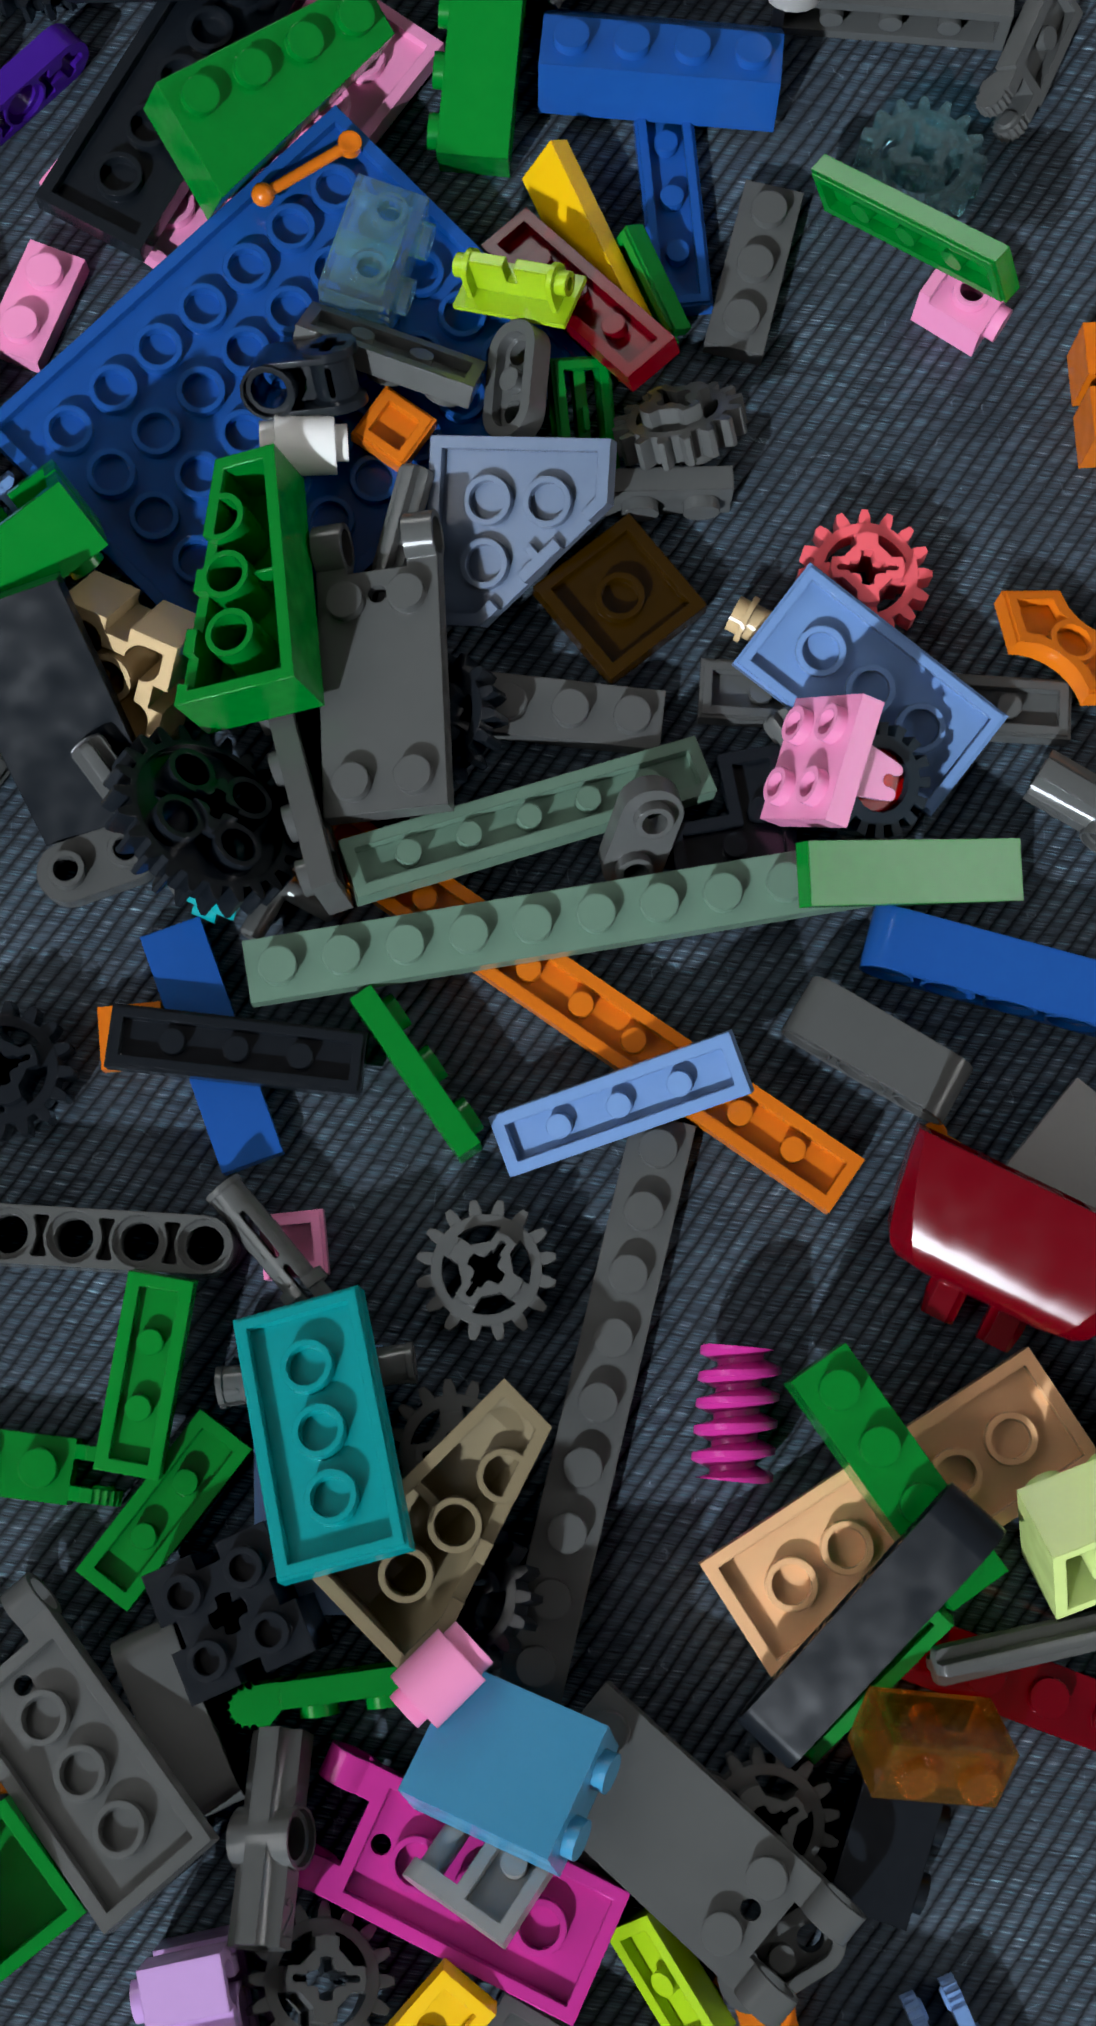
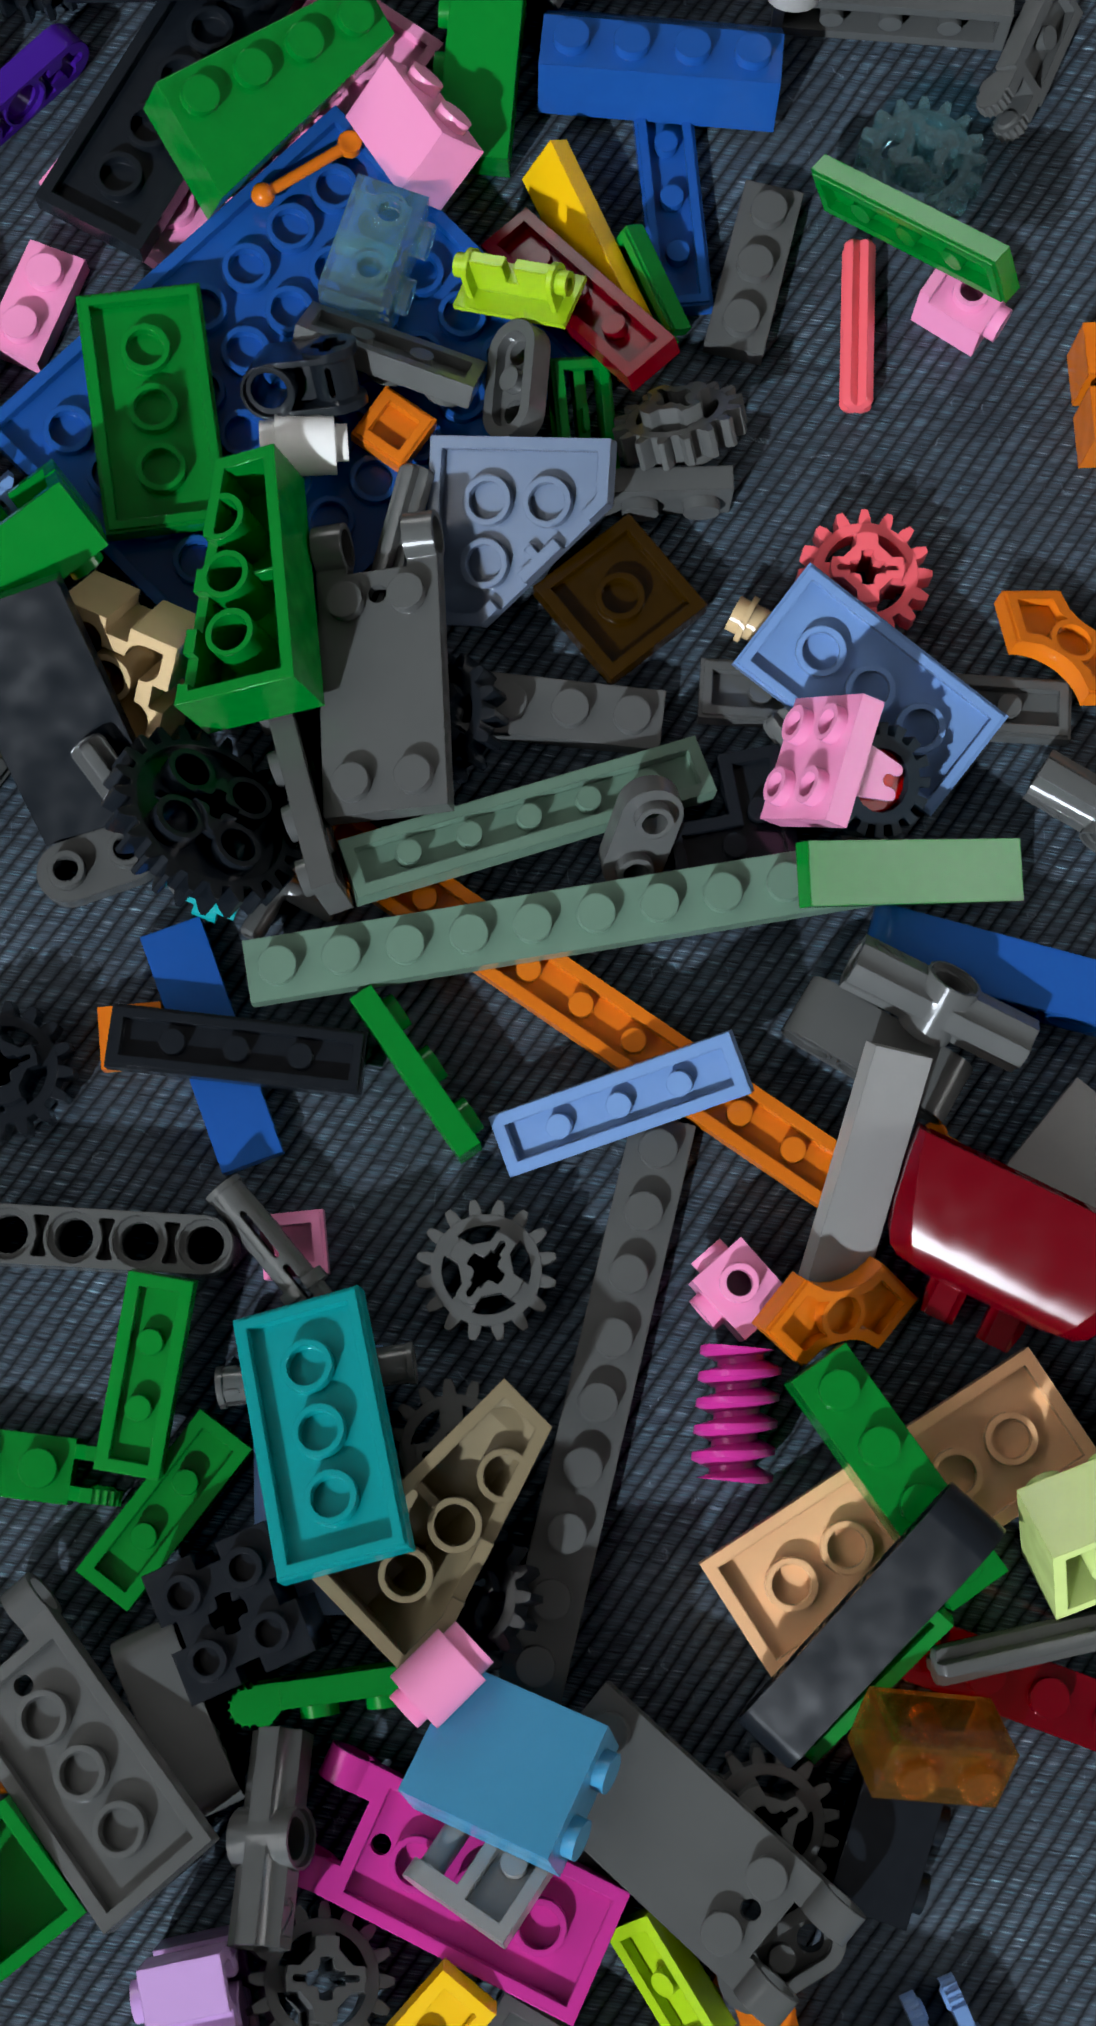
none -> green tile [75,282,223,542]
none -> bright pink brick [345,57,484,211]
none -> bright pink brick [688,1237,782,1342]
none -> orange tile [751,1256,918,1366]
none -> light grey tile [798,1041,933,1282]
none -> coral axle [839,238,876,414]
none -> dark grey piece [839,934,1040,1073]

